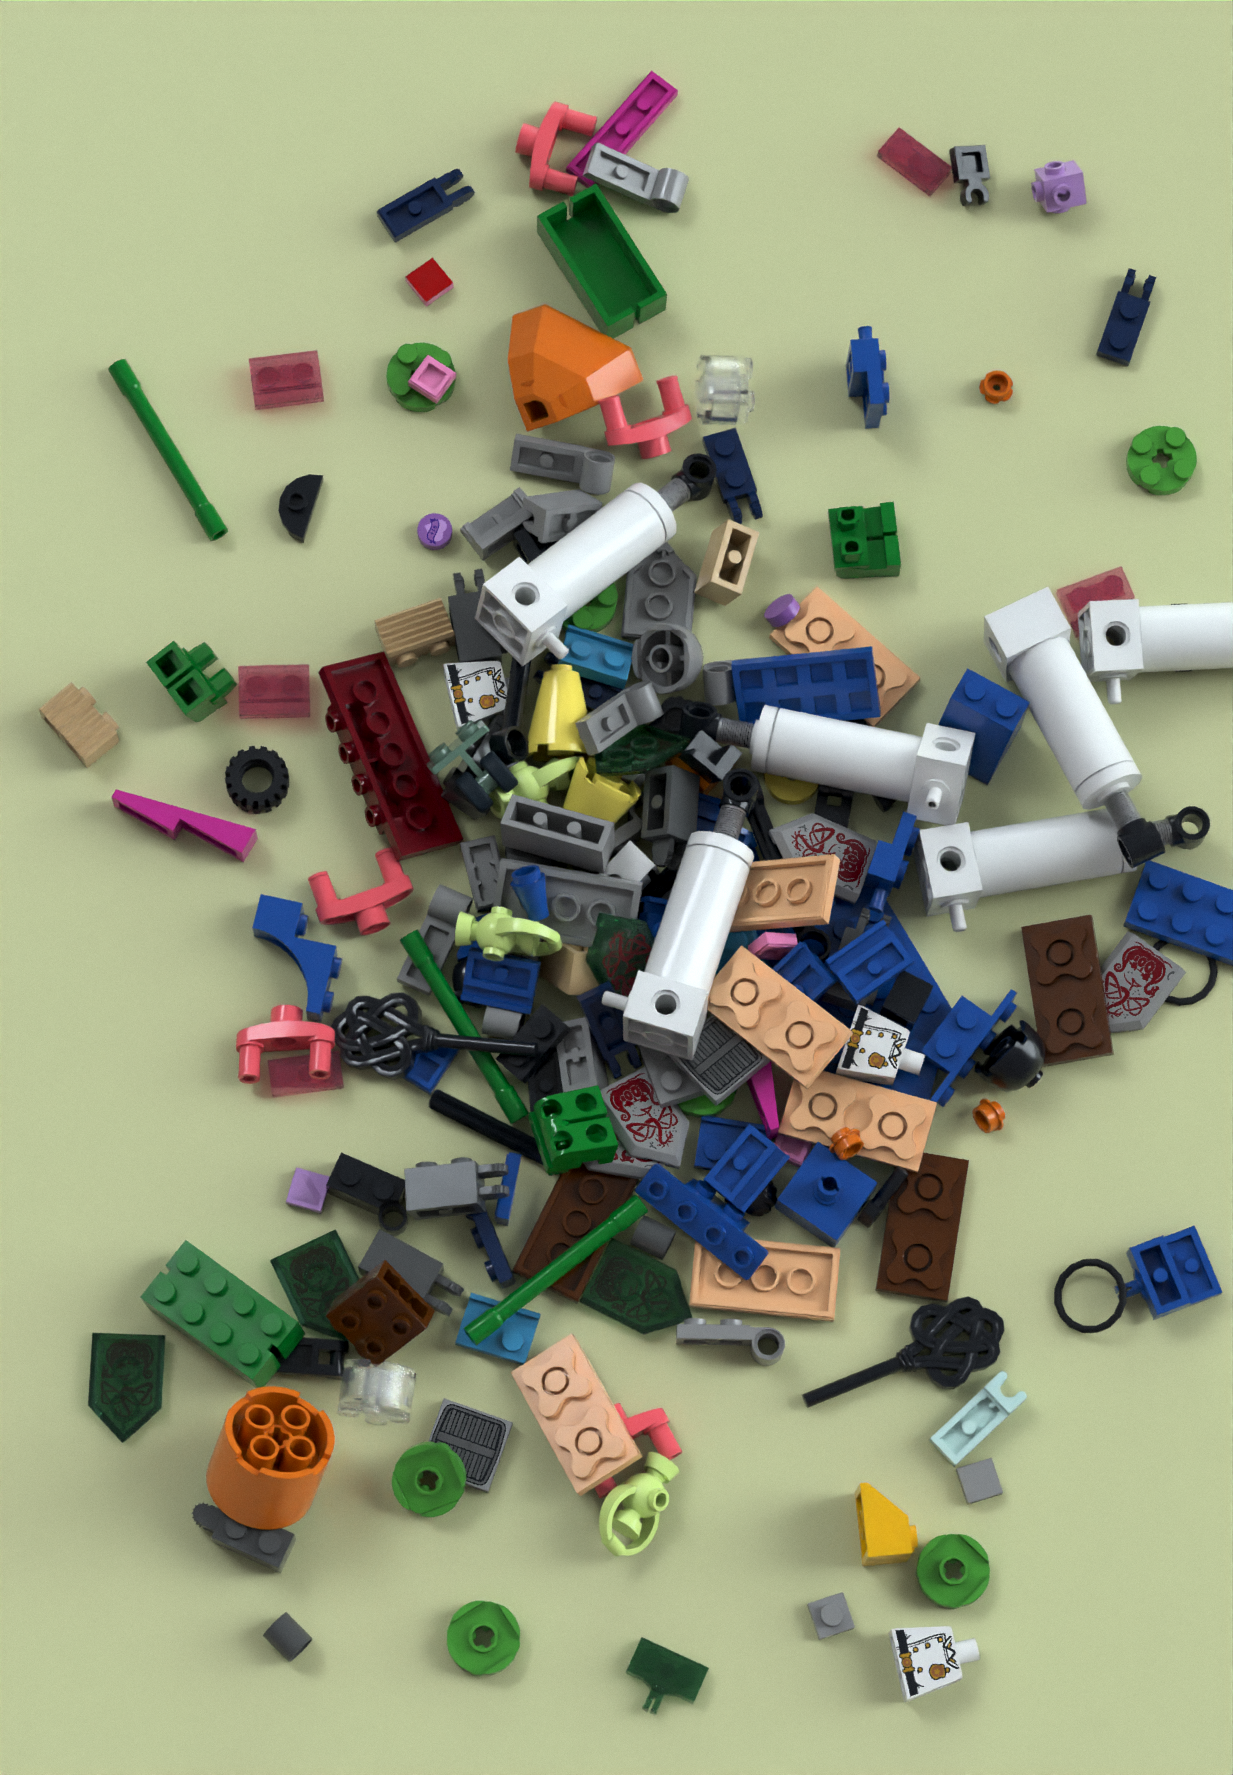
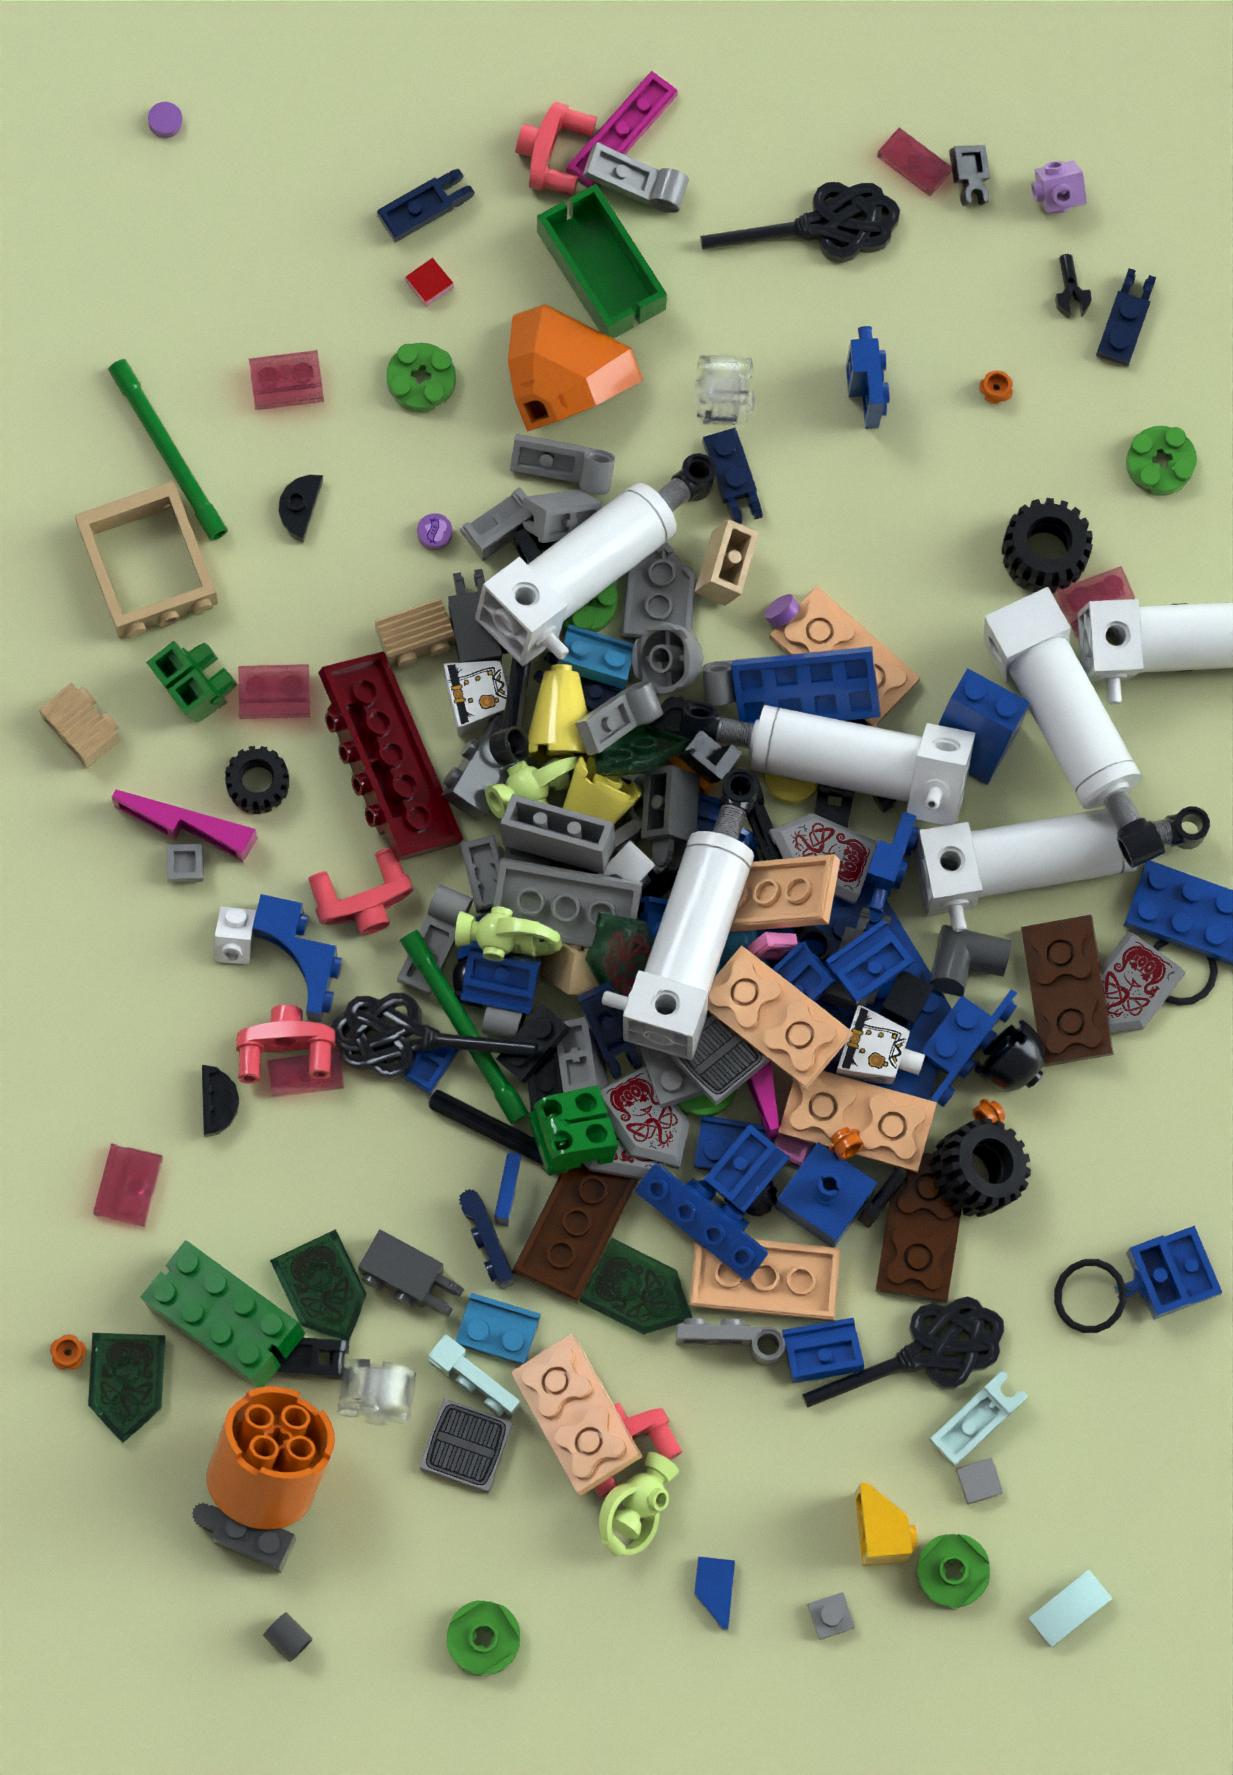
lavender tile [286,1167,329,1214] -> none
black hinge [326,1152,408,1236] -> none
reddish brown brick [326,1260,435,1368] -> none
bright green plate [392,1442,467,1517] -> none
hinge [404,1157,510,1220] -> none
bright pink tile [408,355,456,404] -> none
plate [426,720,518,813] -> none
green piece [463,1195,648,1346] -> none
blue cone [510,865,549,921] -> none
coral connector [598,375,692,459] -> none
clear green plate [626,1637,709,1715] -> none
dark grey beam [630,1215,677,1260] -> none
green hips [828,501,901,579] -> none
white torso [888,1626,980,1703] -> none
none -> orange plate [50,1334,86,1370]
none -> tan window [75,481,218,638]
none -> clear pink plate [93,1143,163,1227]
none -> medium lavender tile [148,102,183,138]
none -> light grey plate [167,844,204,883]
none -> black plate [202,1065,240,1138]
none -> white bracket [214,906,256,965]
none -> light aqua plate [428,1334,520,1417]
none -> blue tile [694,1556,735,1630]
none -> black piece [700,182,900,263]
none -> blue plate [782,1318,864,1383]
none -> dark grey brick [929,925,1012,997]
none -> black tyre [930,1118,1031,1217]
none -> black tyre [1002,498,1093,593]
none -> light aqua slope [1028,1569,1113,1647]
none -> black bar [1055,254,1092,318]

